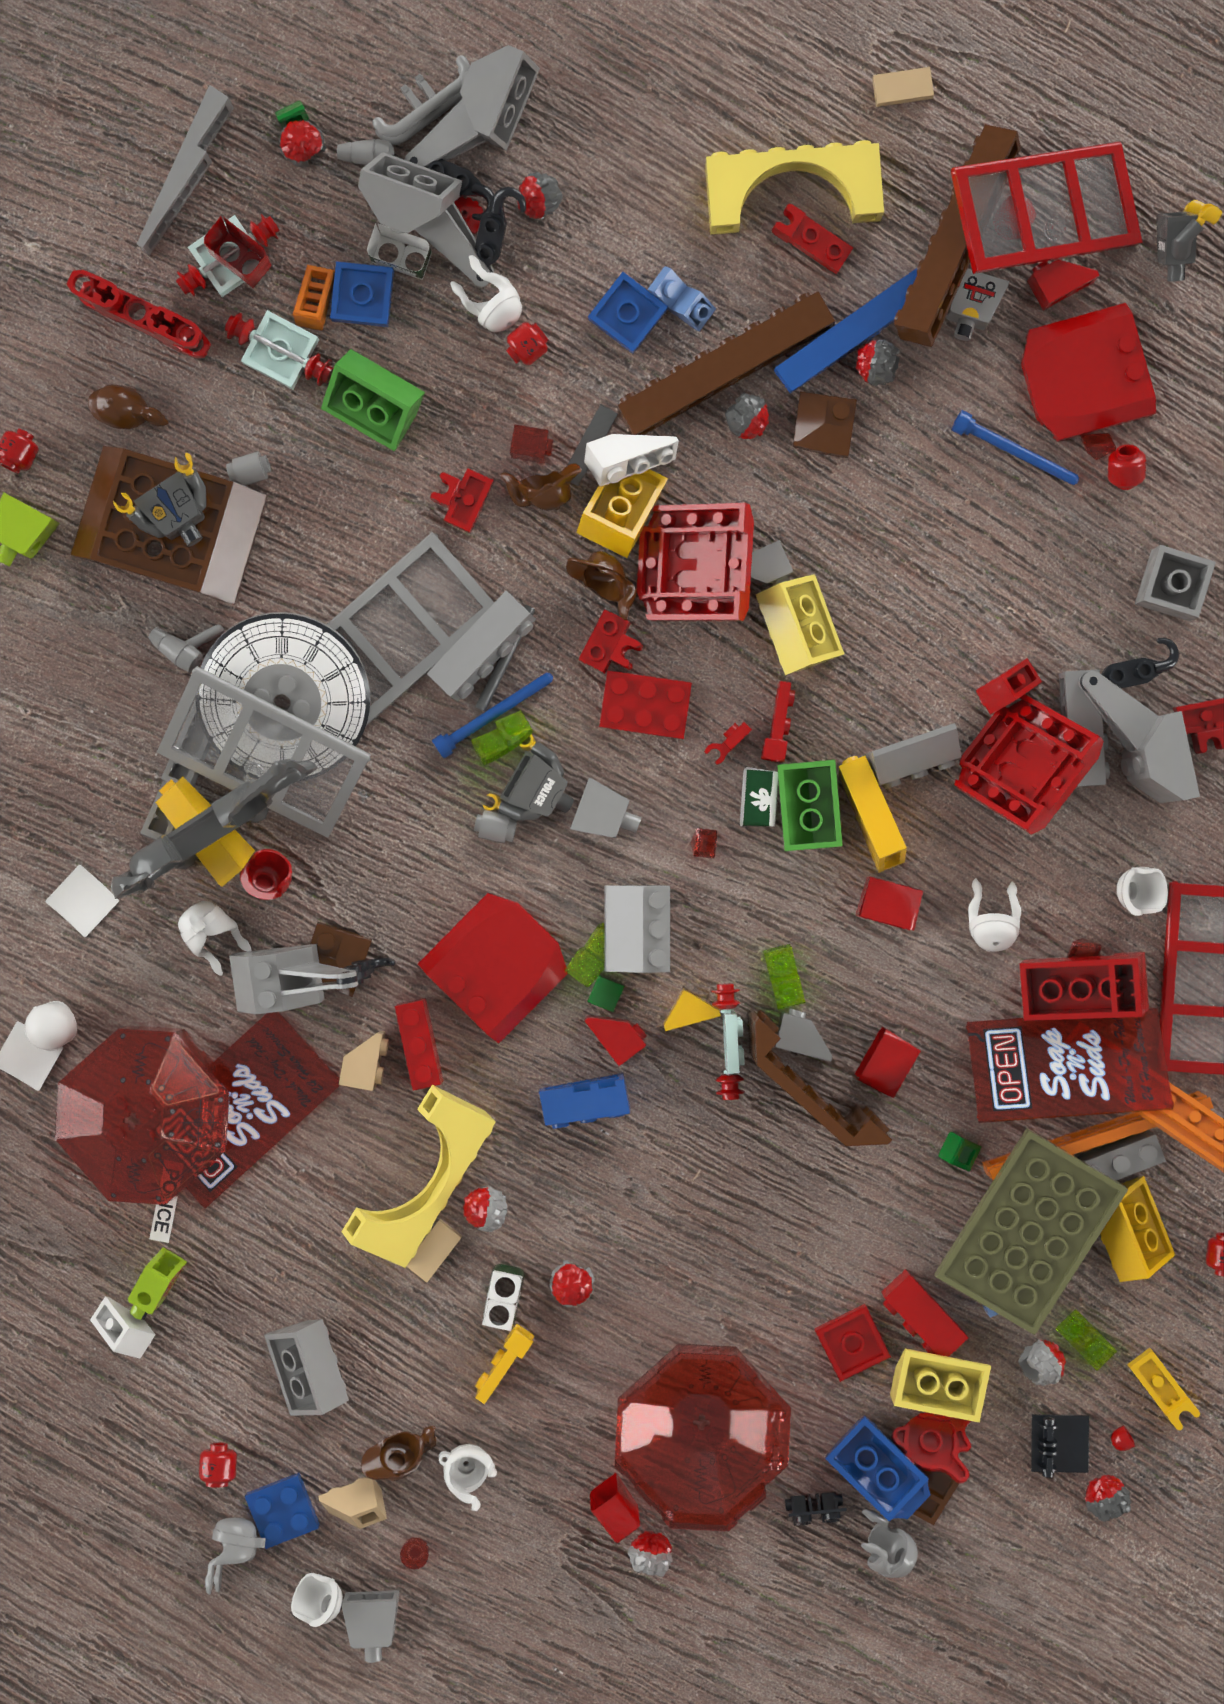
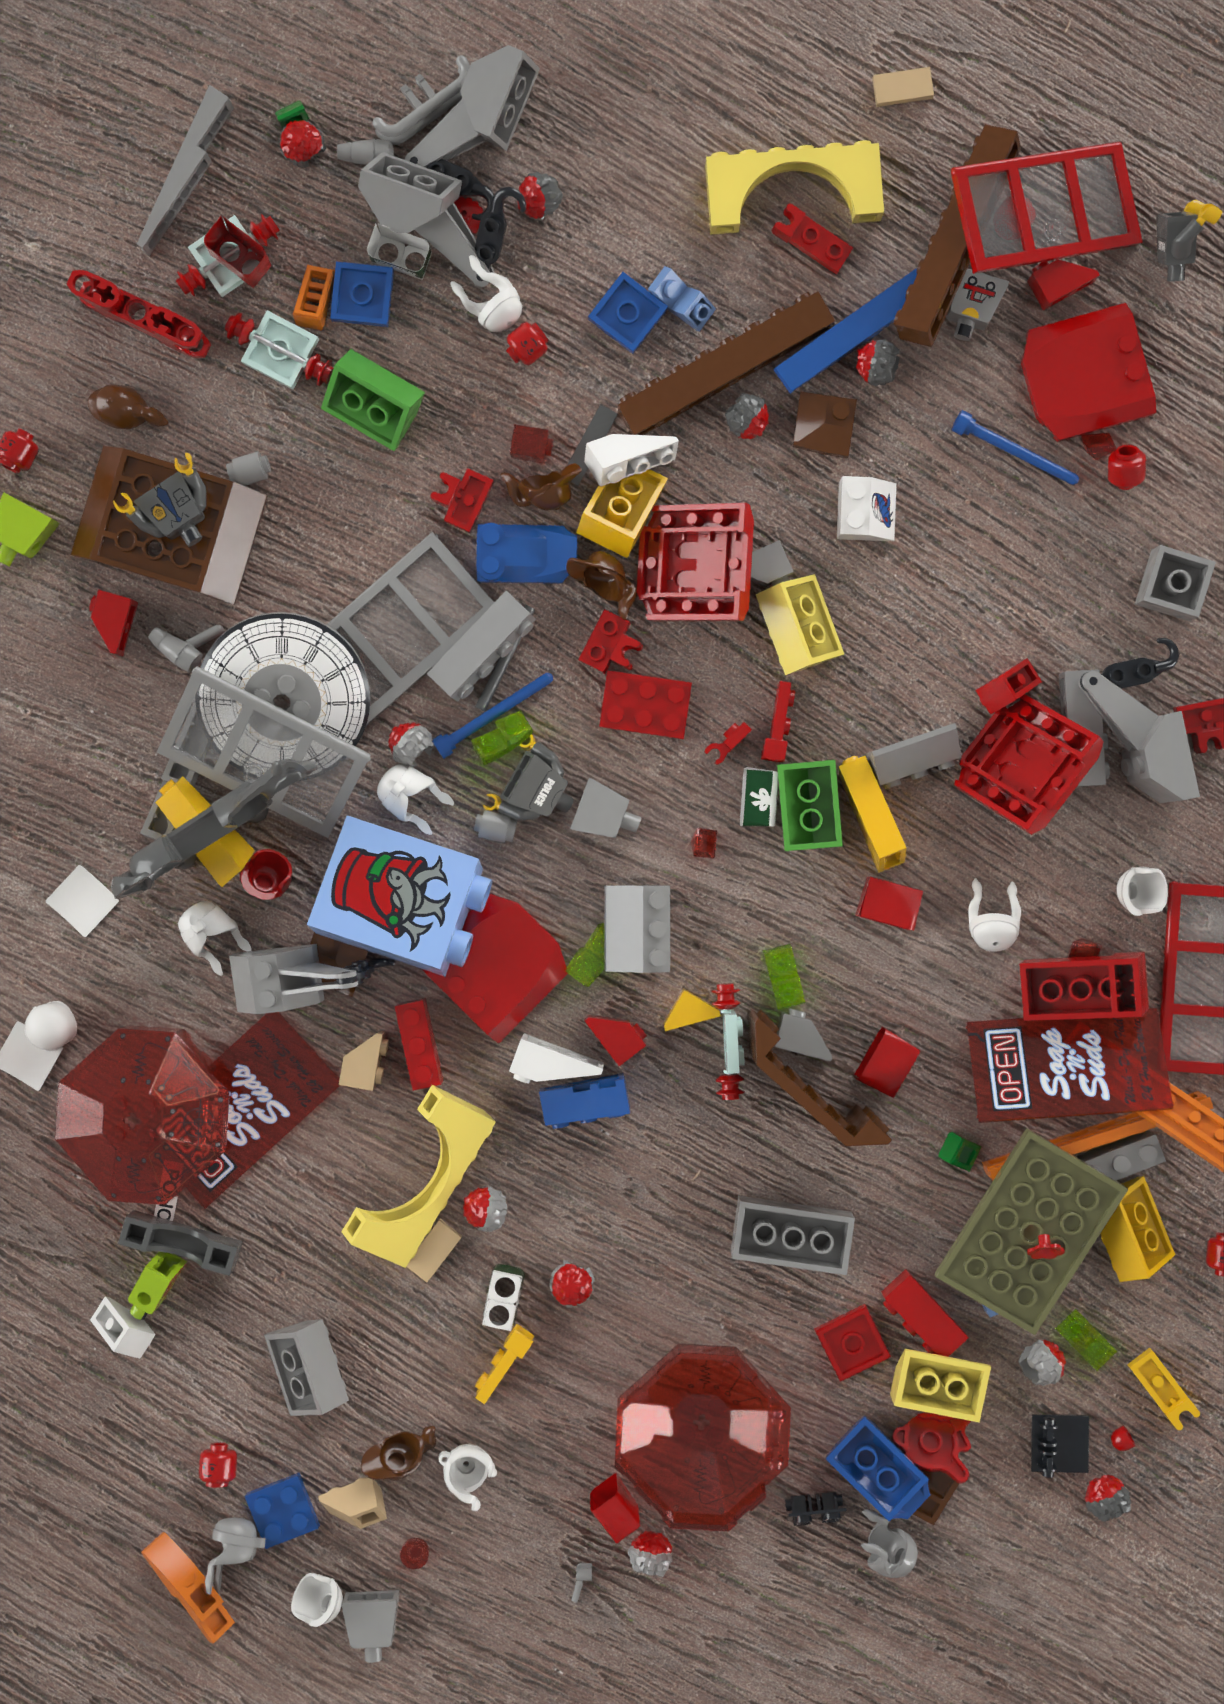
green slope [587,975,625,1012] -> none
none -> red slope [89,589,138,657]
none -> dark grey arch [118,1210,243,1276]
none -> orange slope [141,1532,235,1643]
none -> light blue brick [307,815,492,976]
none -> white hair [377,764,454,835]
none -> light grey piece [388,722,434,767]
none -> blue slope [476,523,577,584]
none -> white slope [509,1033,604,1084]
none -> light grey hand [571,1563,592,1603]
none -> light grey brick [730,1195,855,1275]
none -> white slope [837,476,896,541]
none -> red plant [1027,1234,1065,1259]

